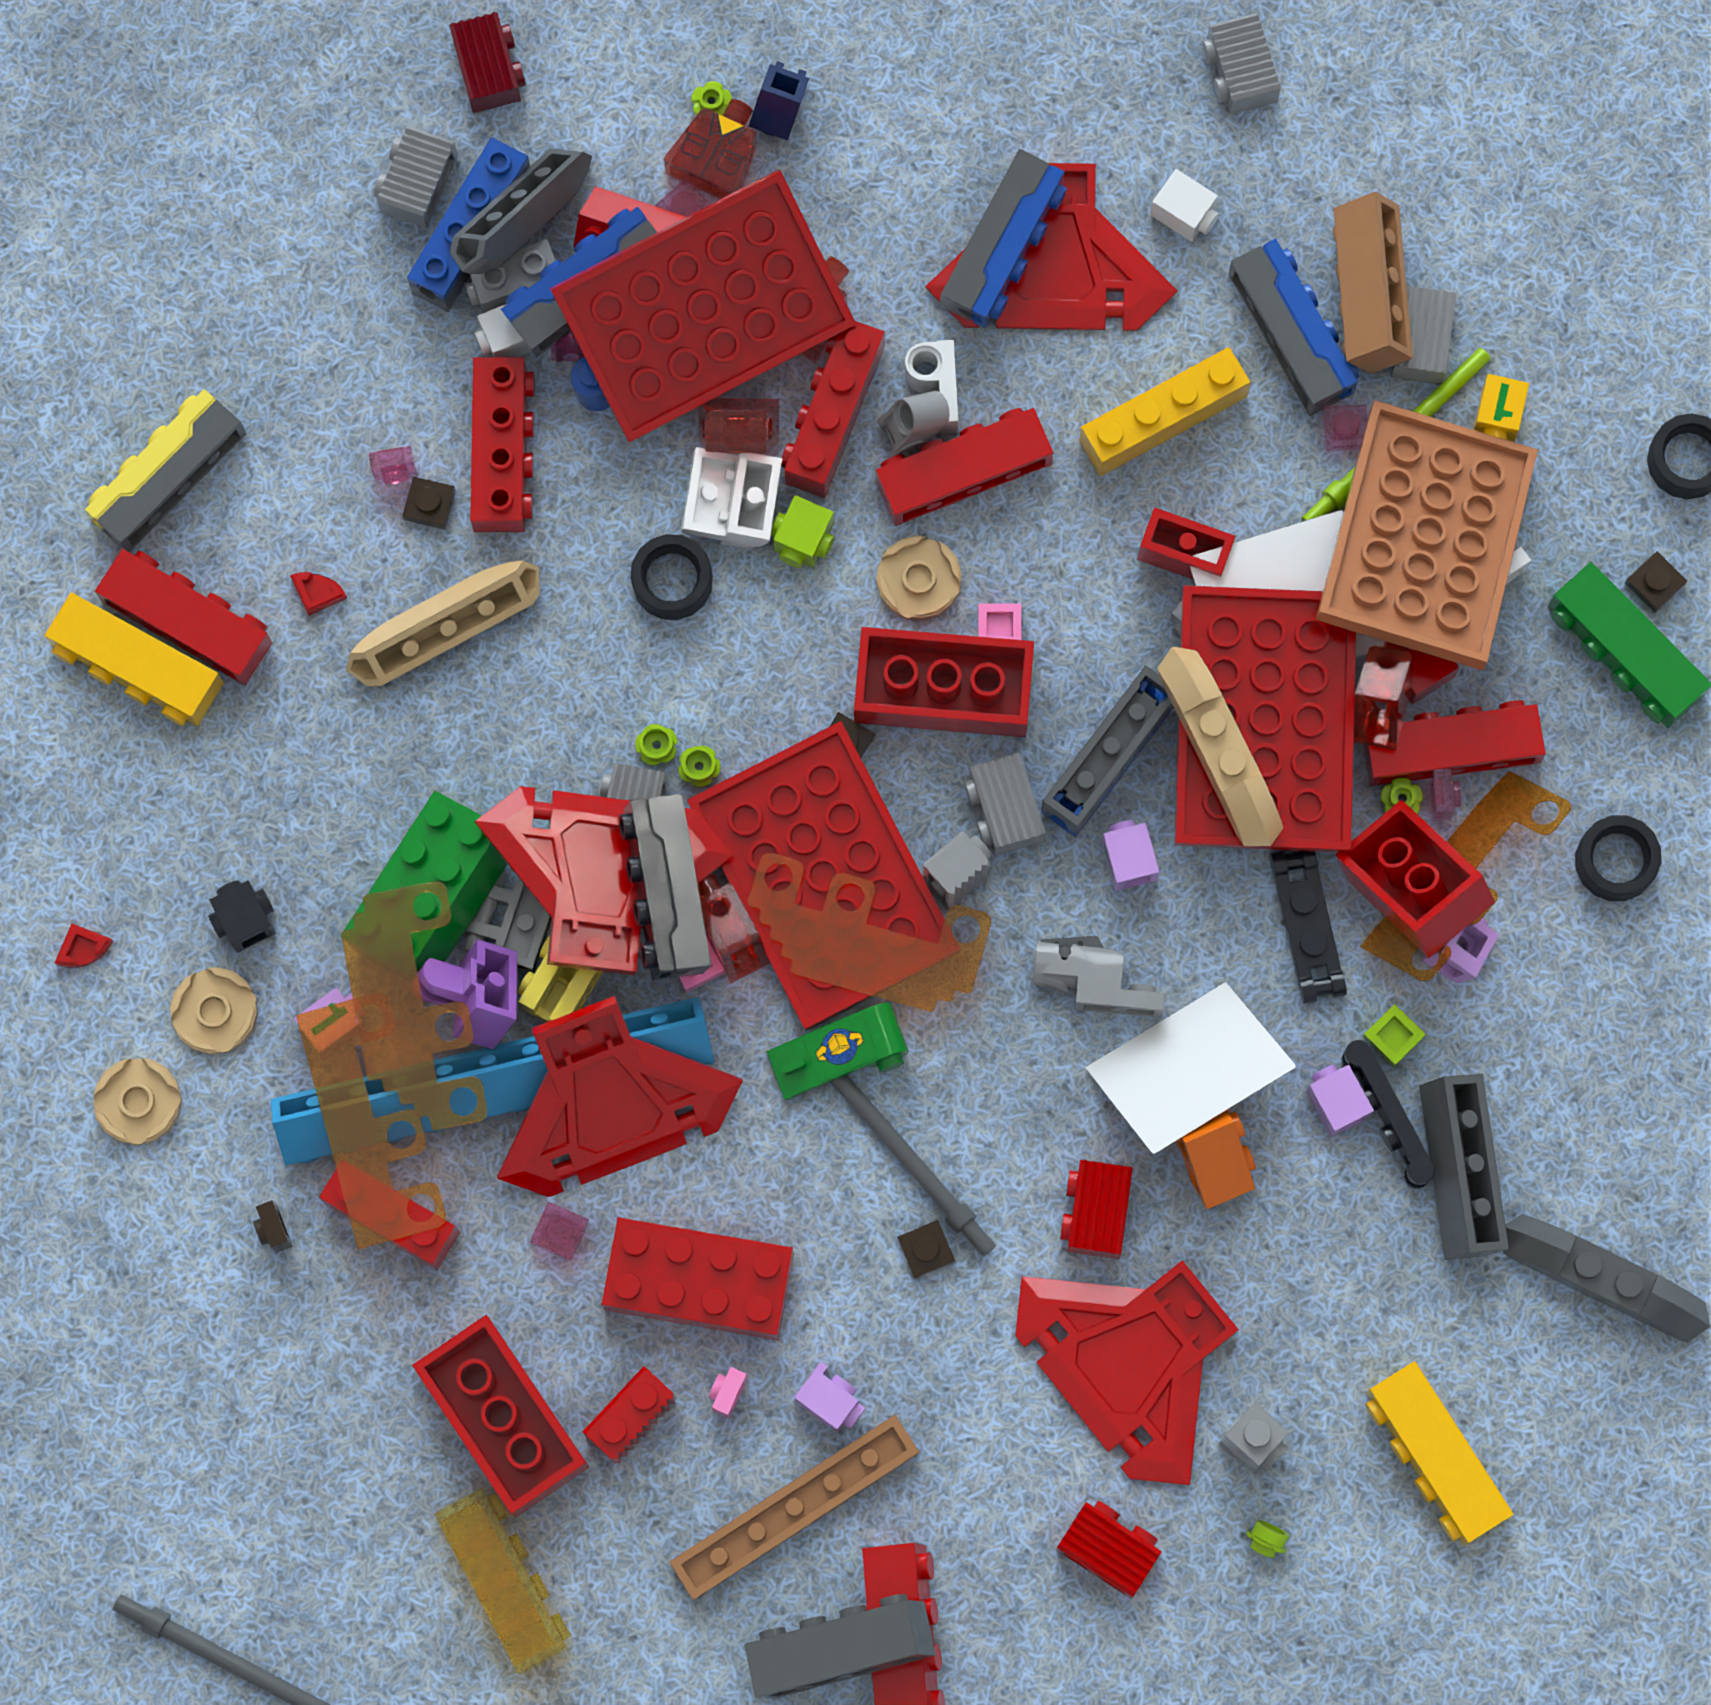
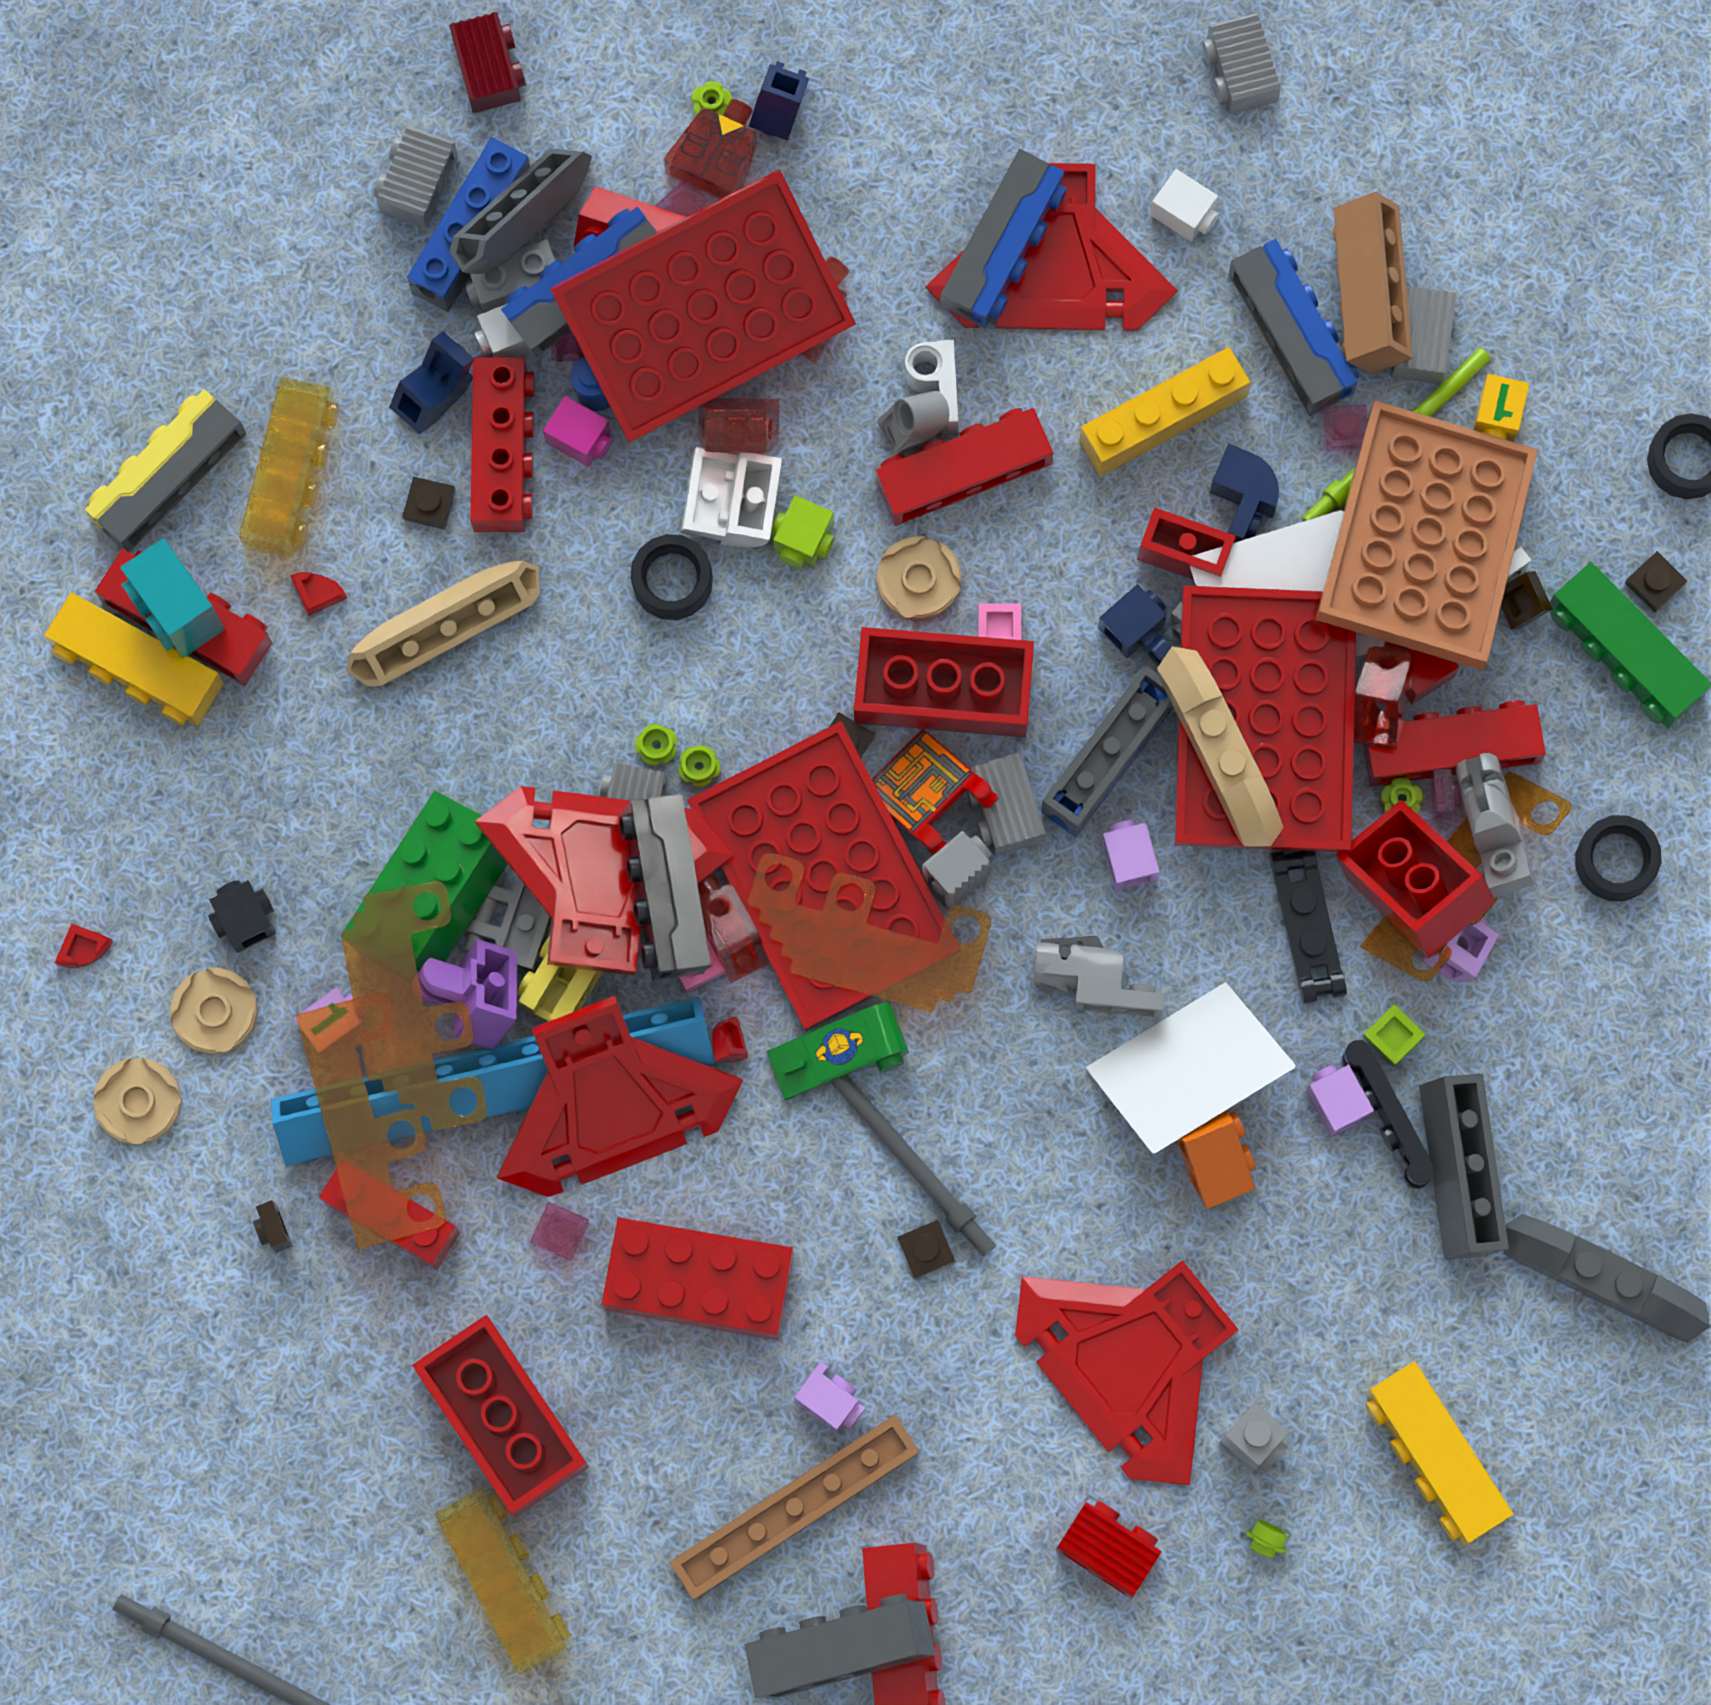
clear pink plate [368,445,417,484] -> none
red brick [582,1366,676,1463] -> none
bright pink plate [708,1367,748,1419] -> none
red brick [781,321,885,498] -> none
red brick [1060,1160,1133,1259] -> none
none -> teal brick [120,538,225,659]
none -> clear yellow brick [239,377,339,558]
none -> dark blue brick [389,331,474,434]
none -> dark pink brick [543,396,613,467]
none -> red tile [712,1016,748,1063]
none -> flag [872,728,999,855]
none -> dark blue brick [1098,584,1172,666]
none -> dark blue brick [1210,443,1279,543]
none -> light grey plate [1456,753,1535,898]
none -> dark brown plate [1501,571,1553,630]

